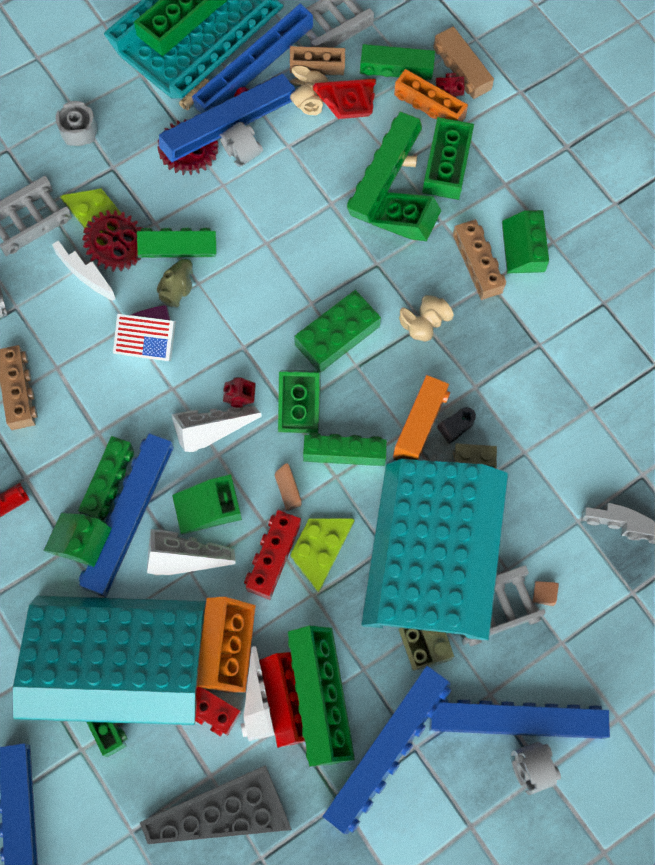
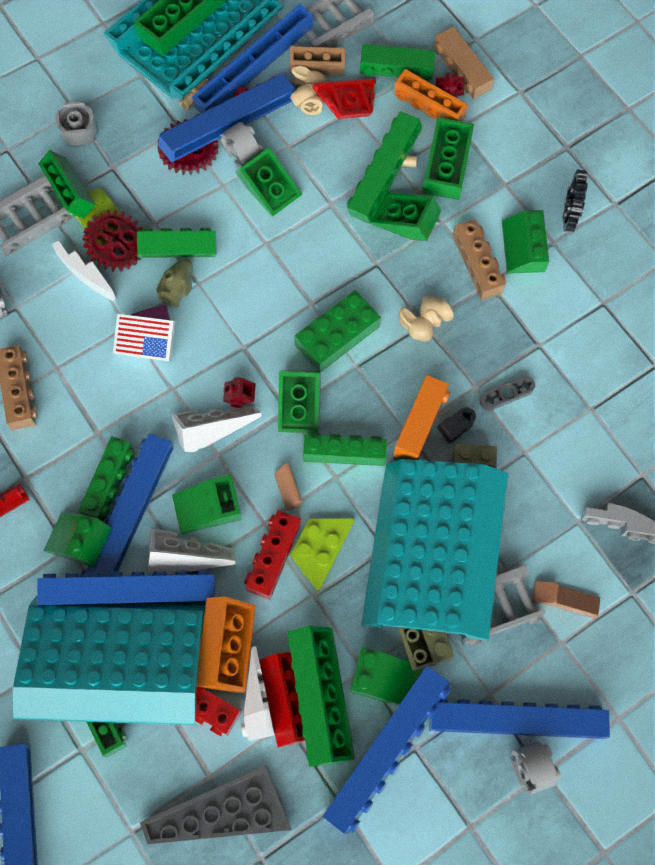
none -> blue brick [37,570,215,605]
none -> green brick [38,150,96,219]
none -> green slope [235,147,302,217]
none -> green slope [350,647,423,706]
none -> dark grey beam [480,376,535,411]
none -> nougat slope [554,586,600,618]
none -> black gear [562,169,588,233]

